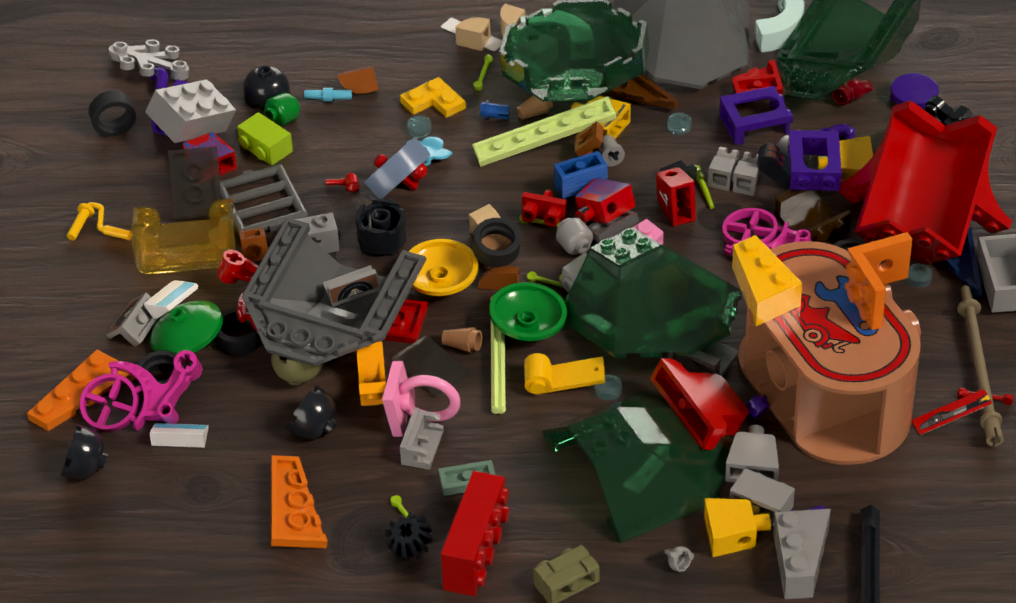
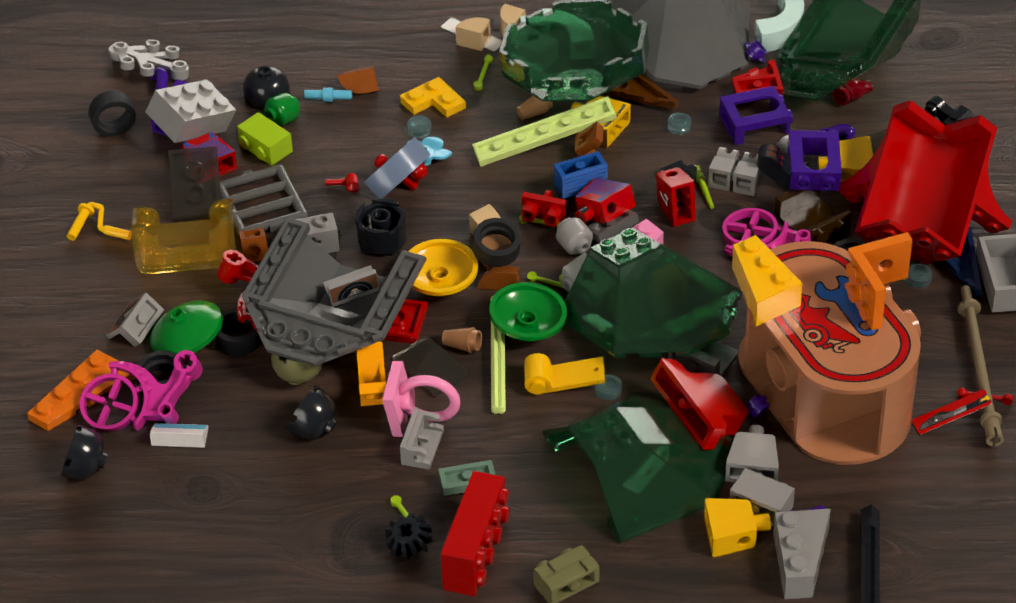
white slope [144,280,199,319] -> none
orange wing [271,455,327,548] -> none
blue pin [480,100,510,120] -> none
light grey bush [598,135,625,166] -> none
light grey piece [664,546,694,572] -> none
dark purple tile [890,73,939,109] -> none
none -> dark purple plate [744,40,768,63]

